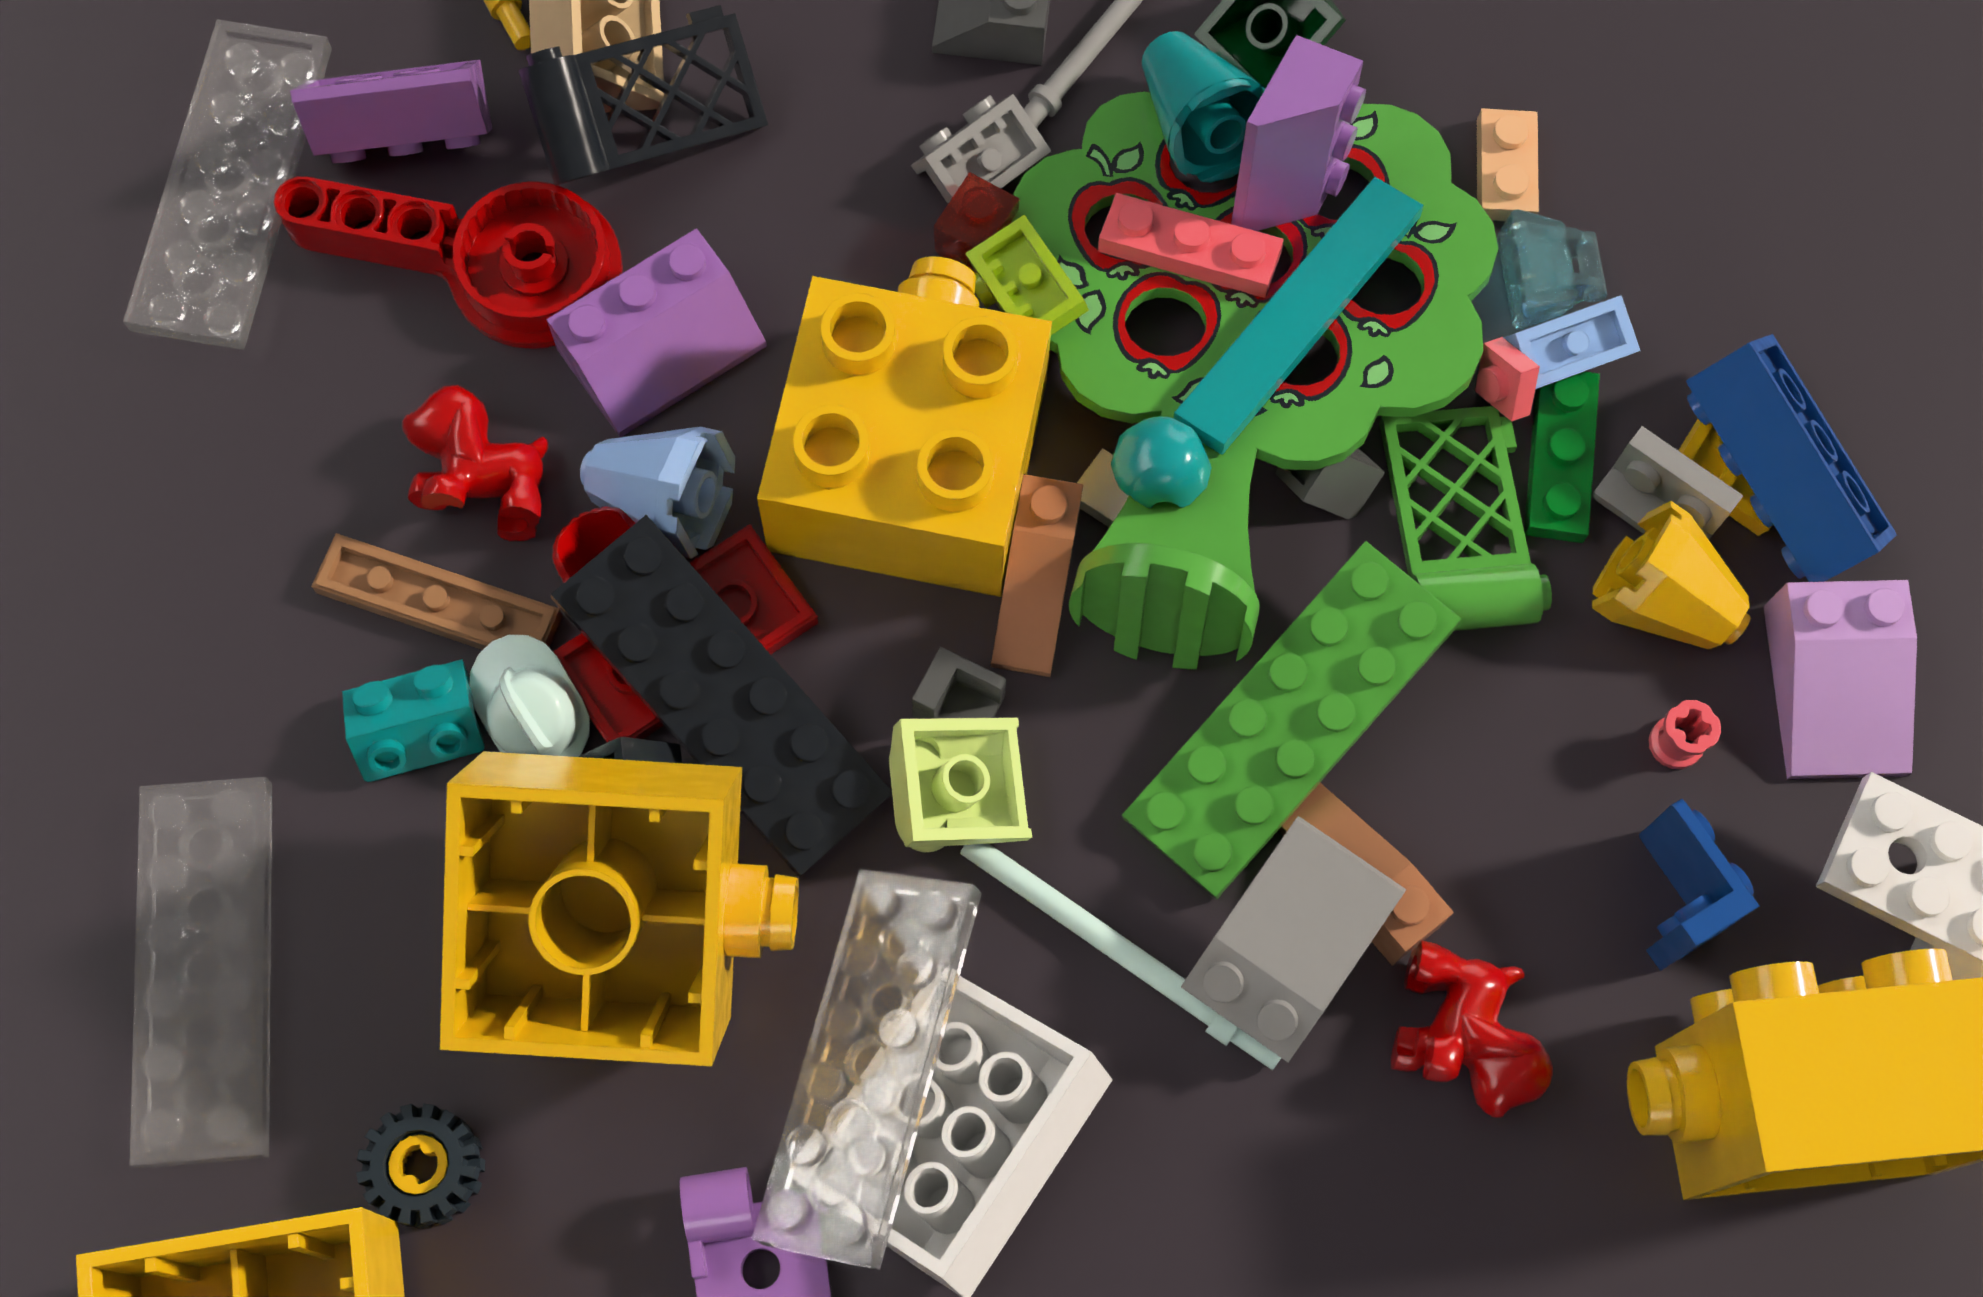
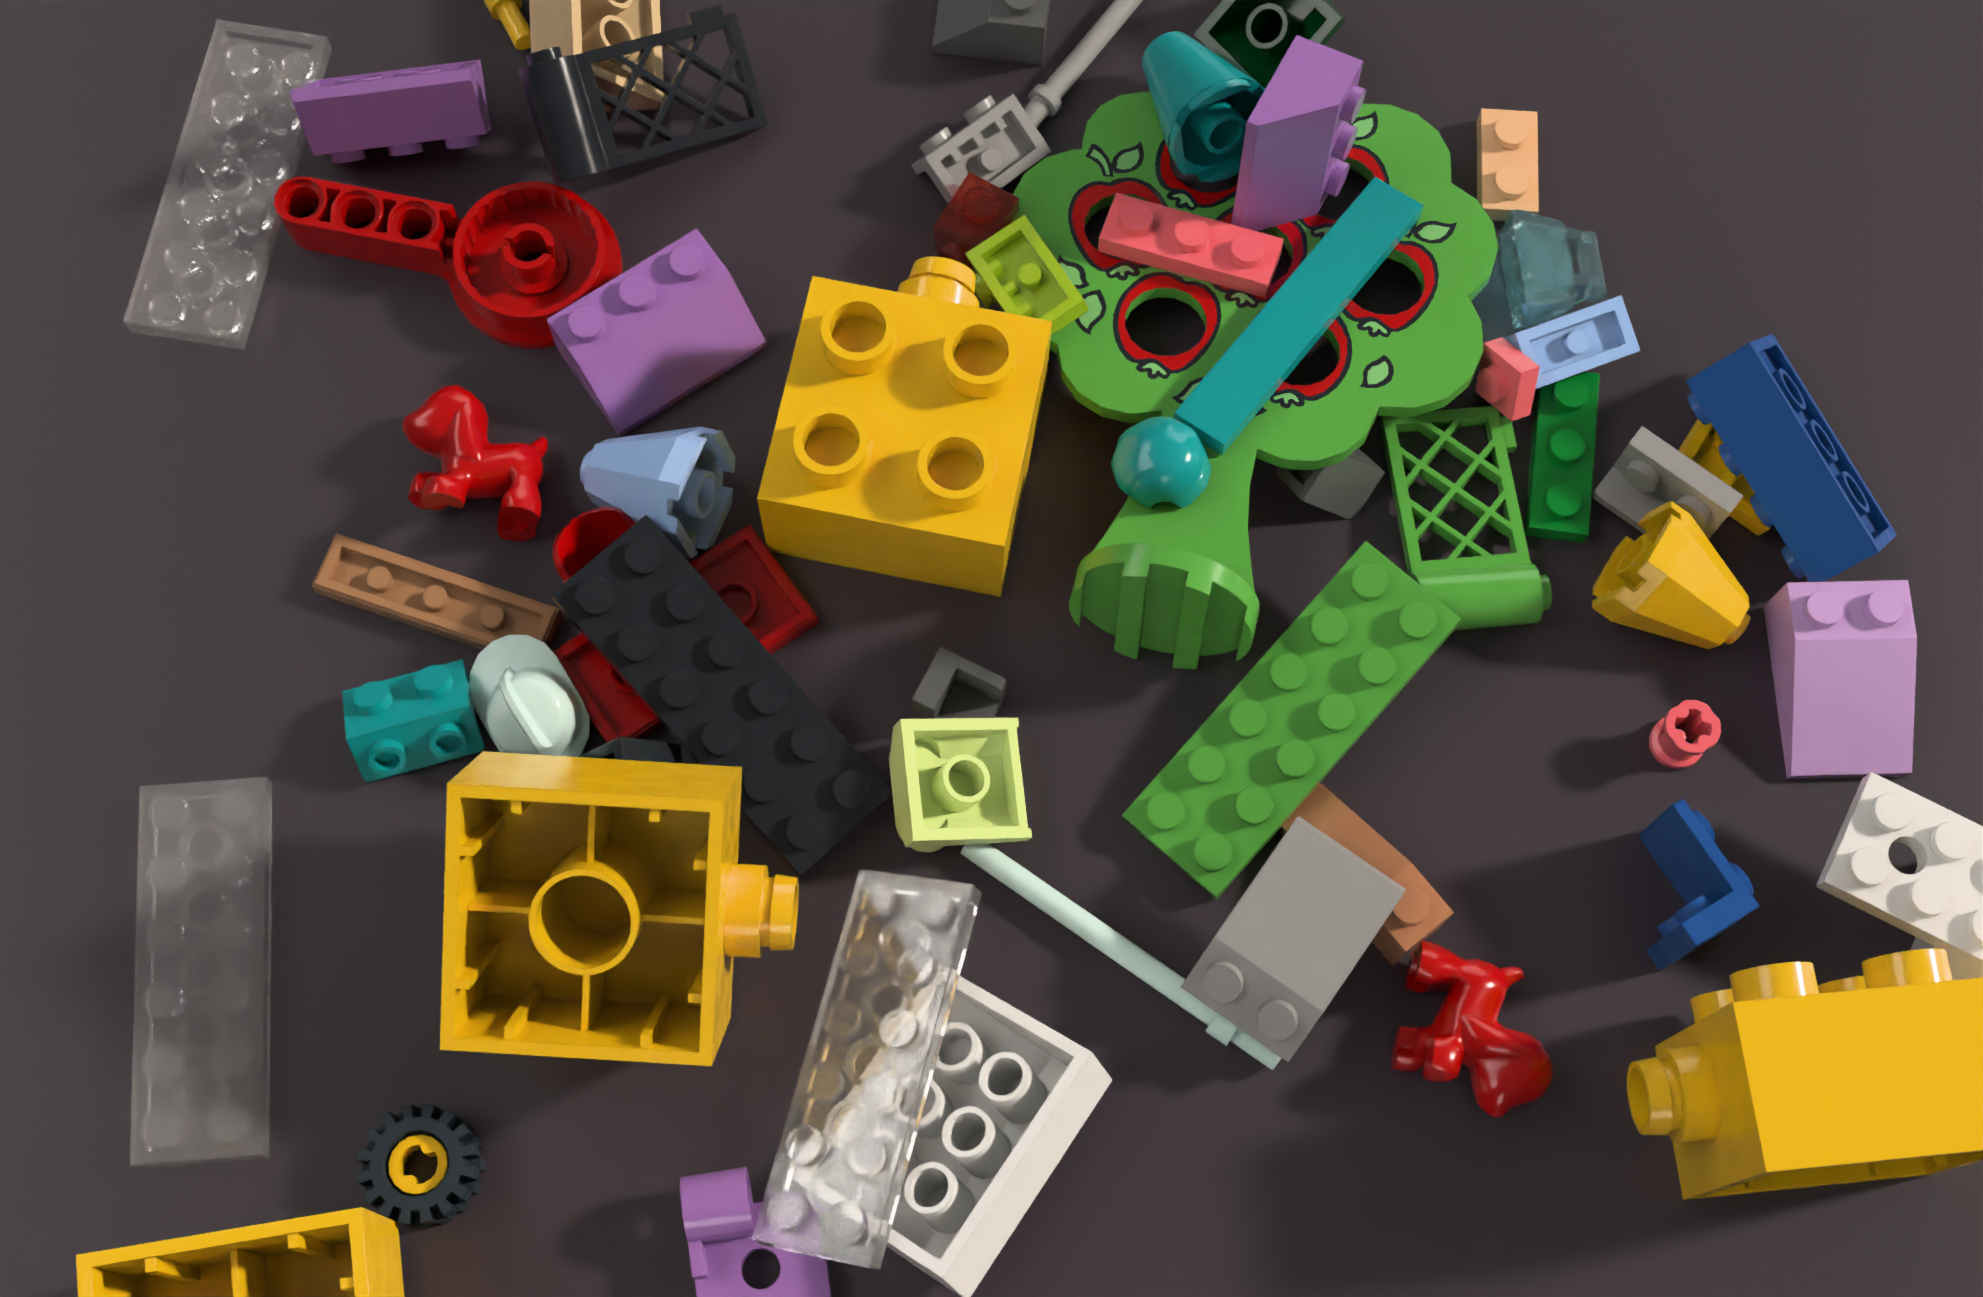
nougat slope [991,474,1083,677] -> none
white tile [1077,448,1129,527] -> none

